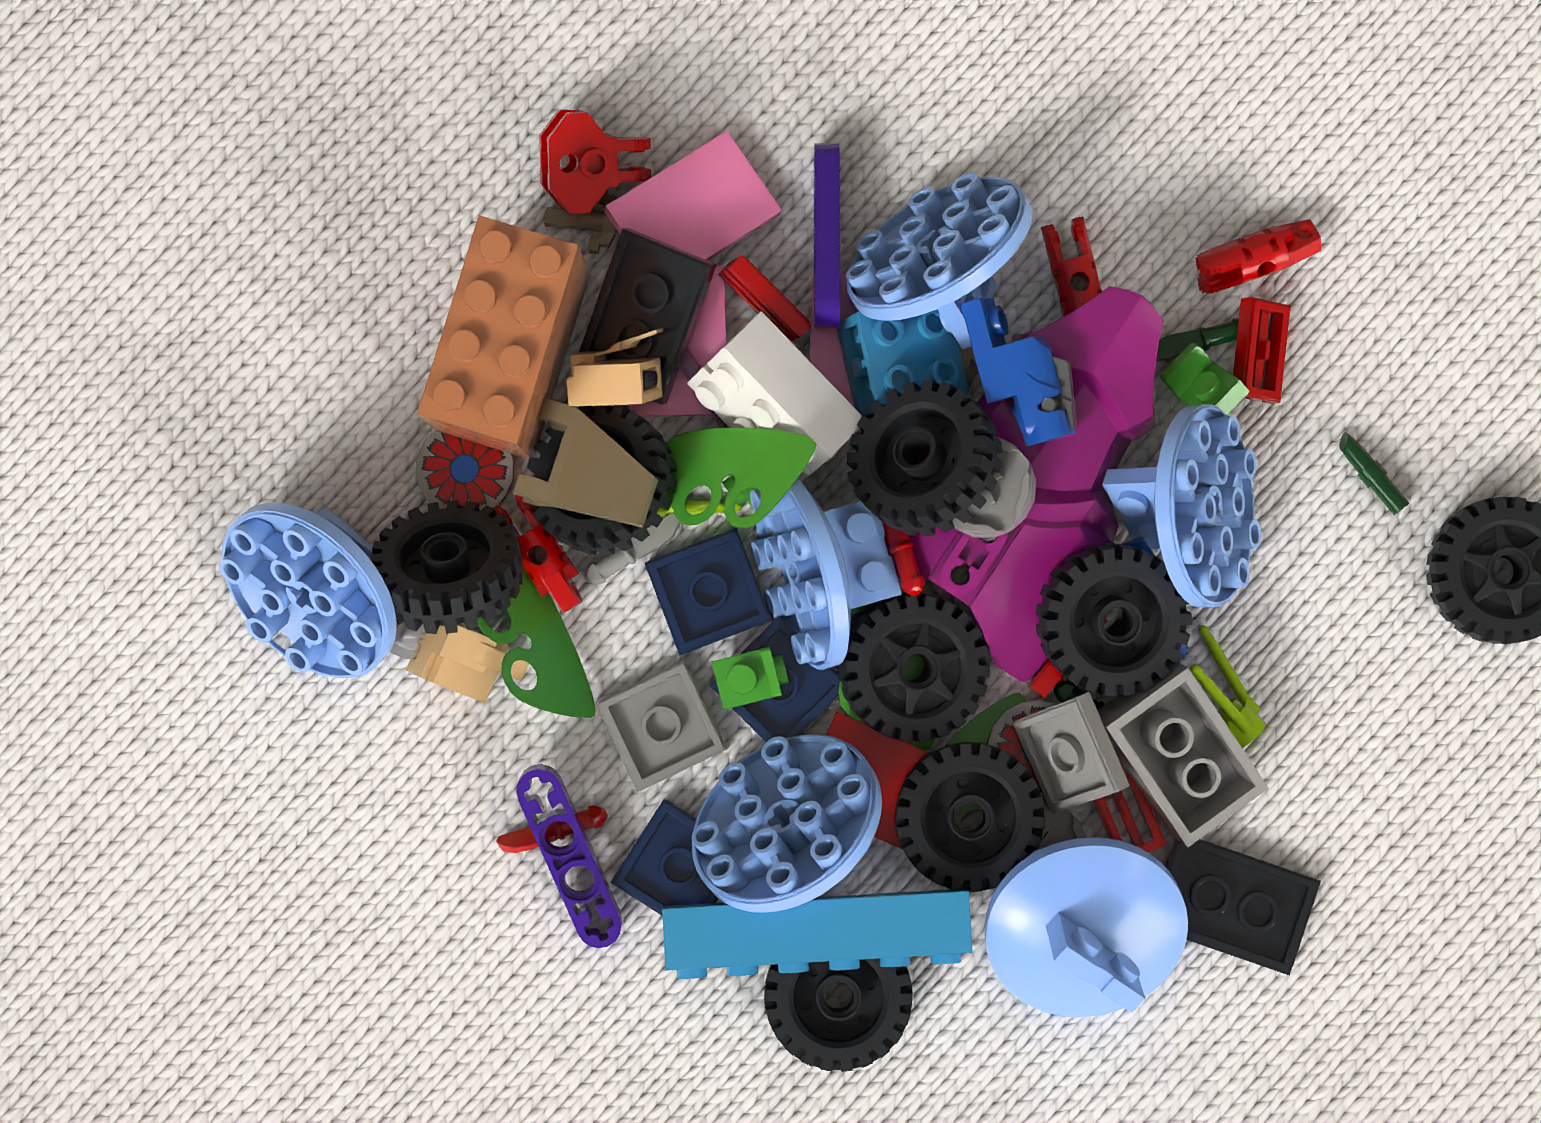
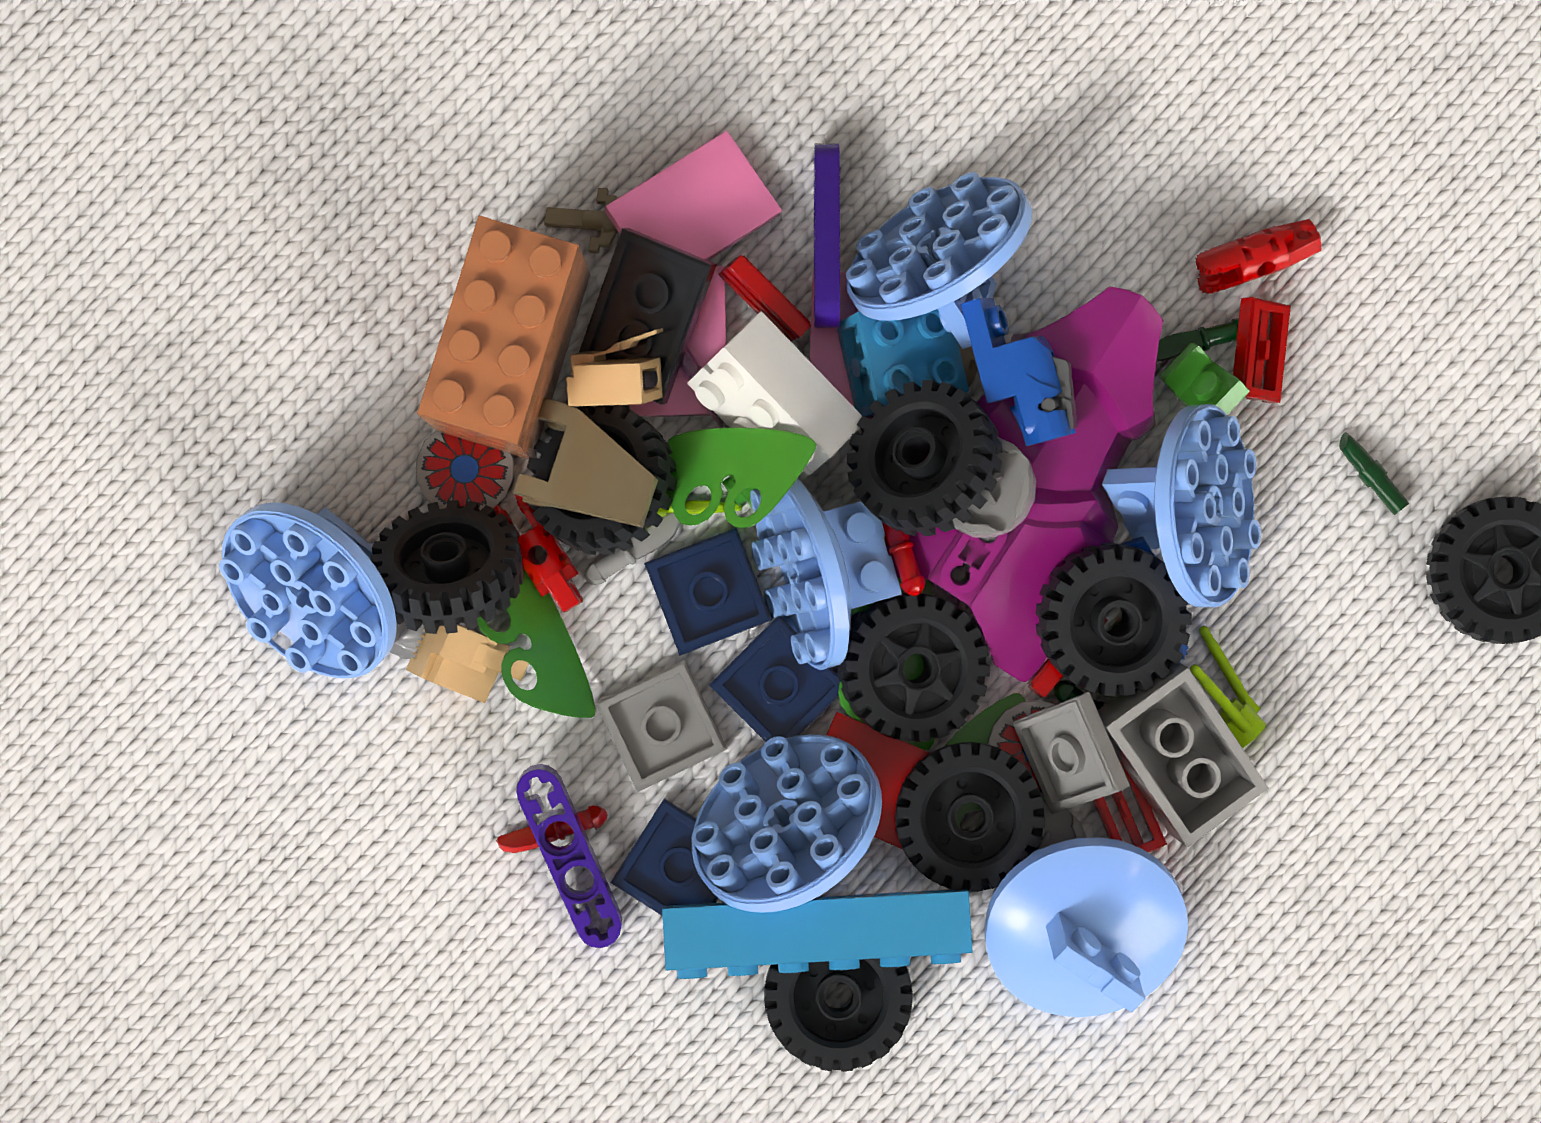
red hinge [539,109,651,214] -> none
bright green bracket [711,646,789,710] -> none
red hinge [1041,216,1102,317] -> none
black tile [1165,839,1321,976] -> none

